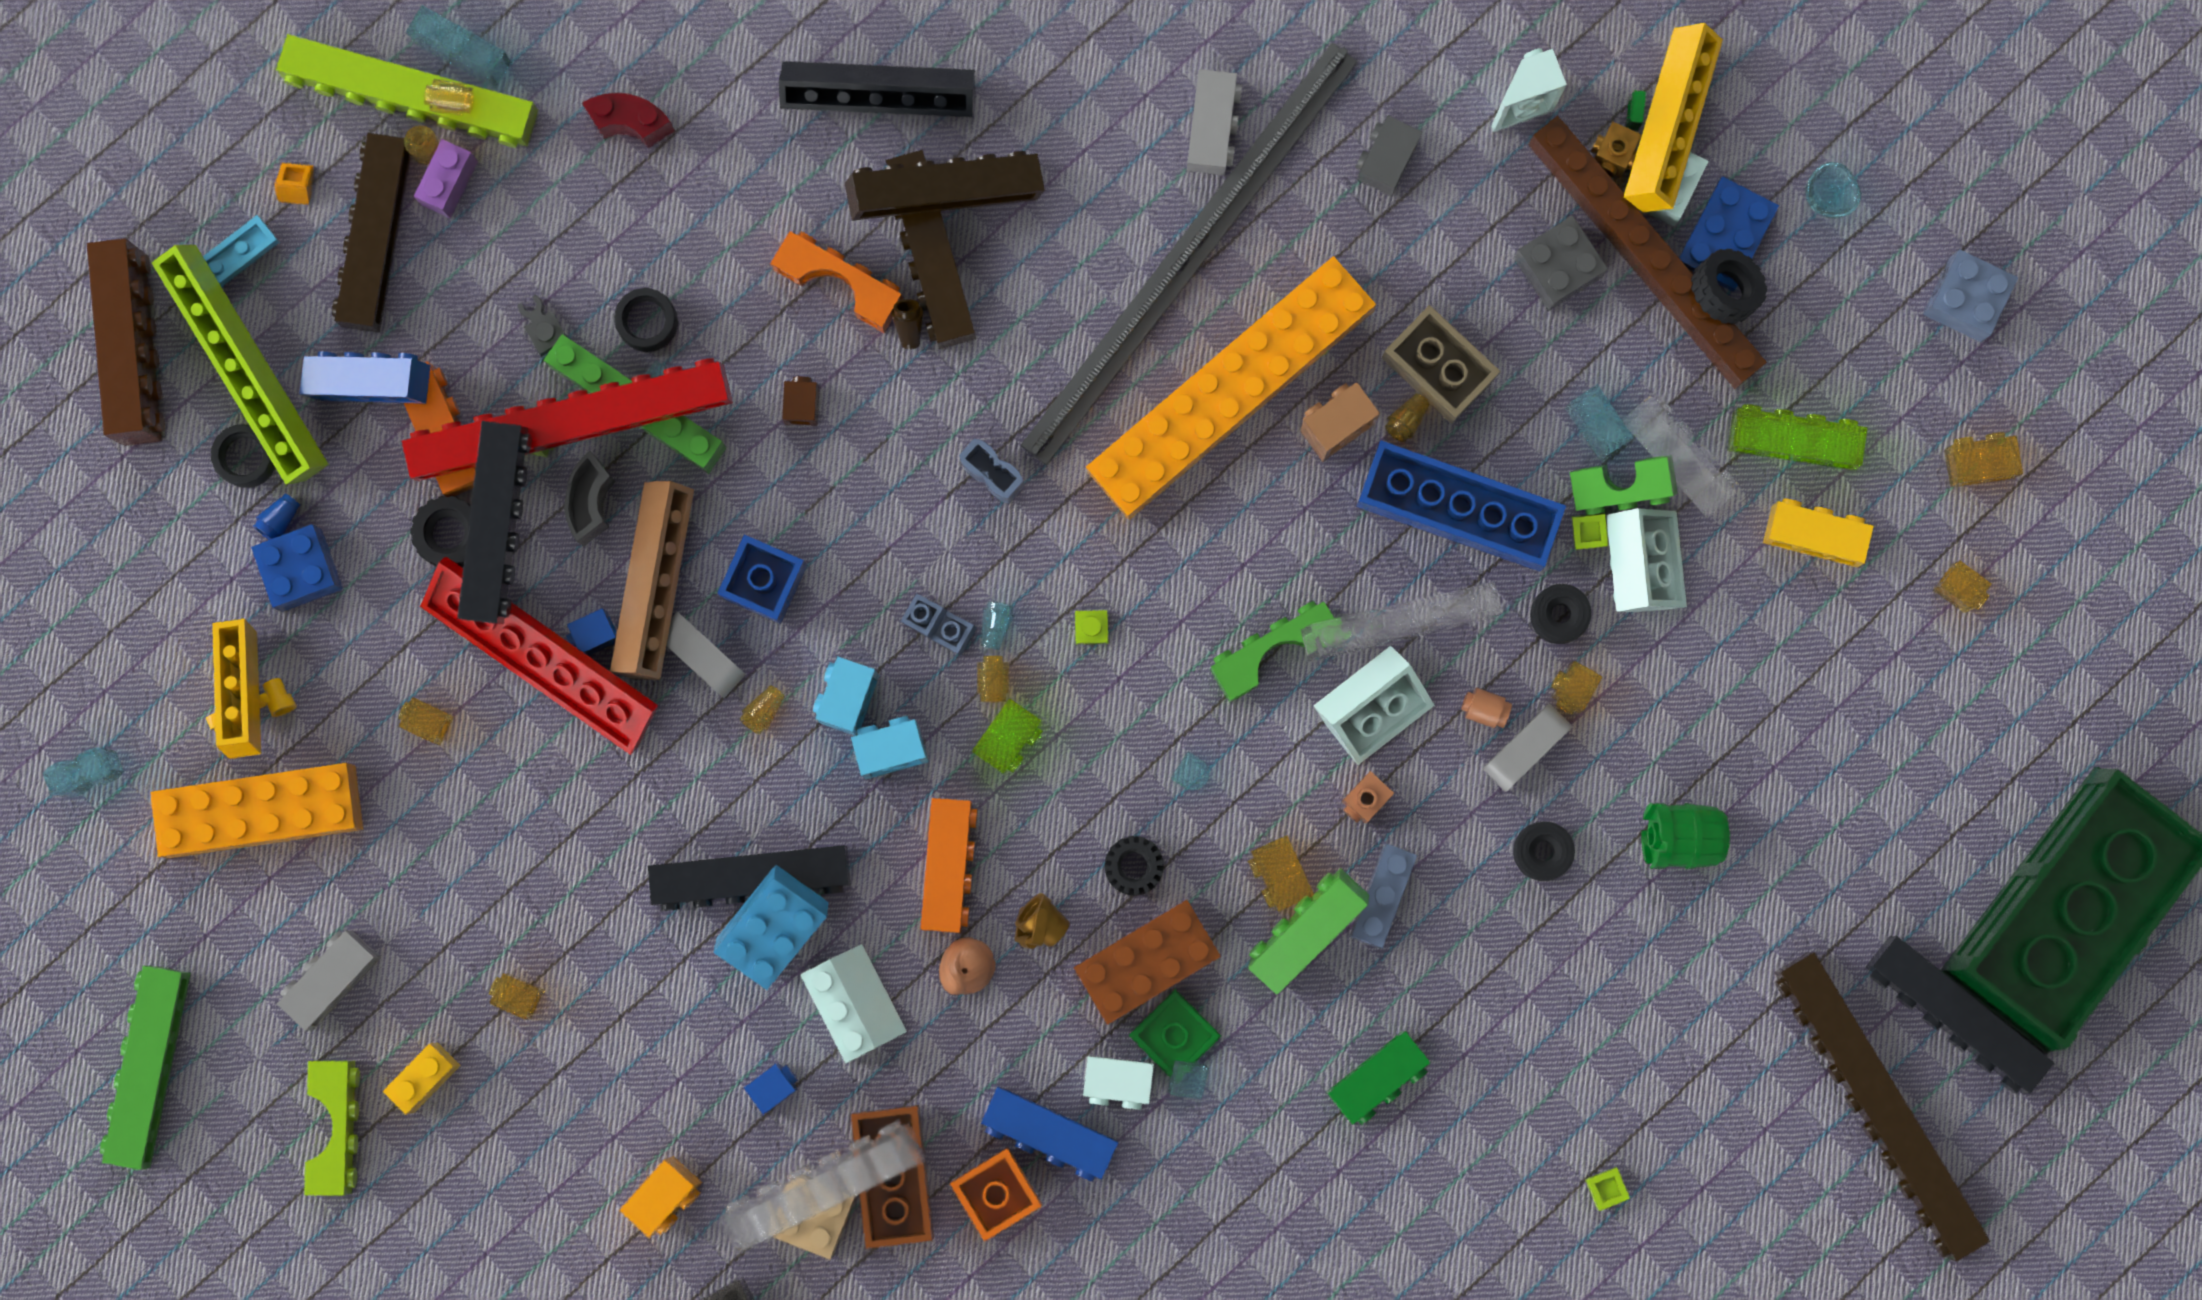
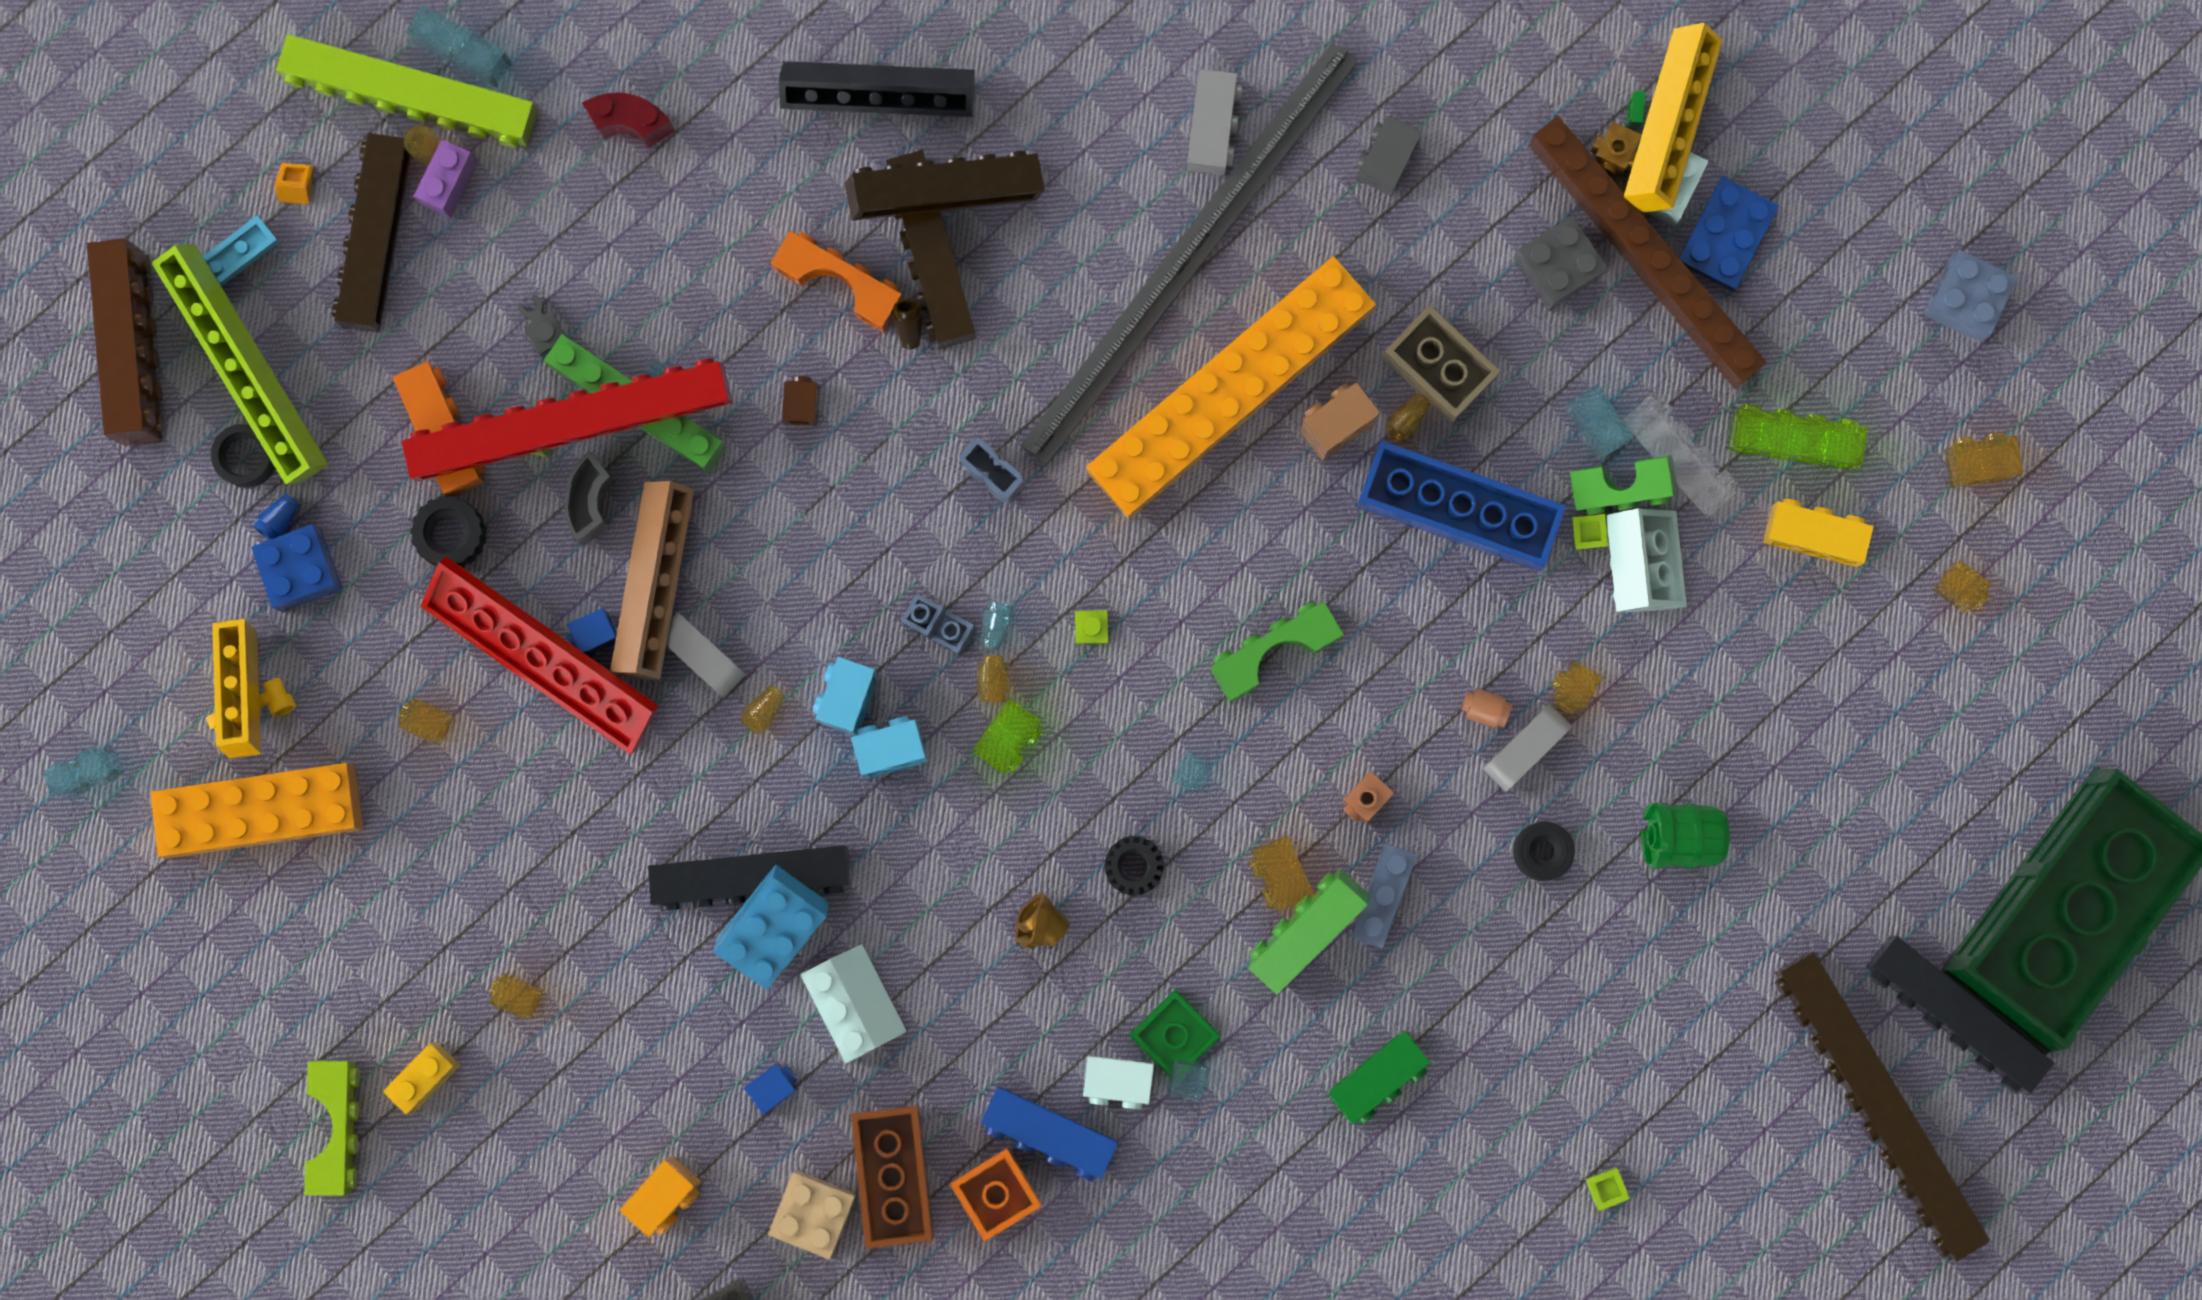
bright green brick [100,965,191,1170] -> none
light grey brick [277,930,381,1031] -> none
brick [299,351,431,404] -> none
clear yellow brick [424,79,474,116] -> none
black brick [457,421,532,624] -> none
black tyre [614,288,678,352] -> none
blue brick [717,534,807,624] -> none
clear brick [720,1120,926,1254] -> none
orange brick [920,798,978,933] -> none
nougat hair [939,937,996,995] -> none
dark orange brick [1073,900,1221,1025] -> none
clear brick [1301,582,1503,662] -> none
light aqua slope [1314,646,1435,765] -> none
light aqua slope [1491,48,1567,132] -> none
black tyre [1530,584,1592,644] -> none
black tyre [1691,248,1767,324] -> none
clear light blue helmet [1805,162,1861,218] -> none

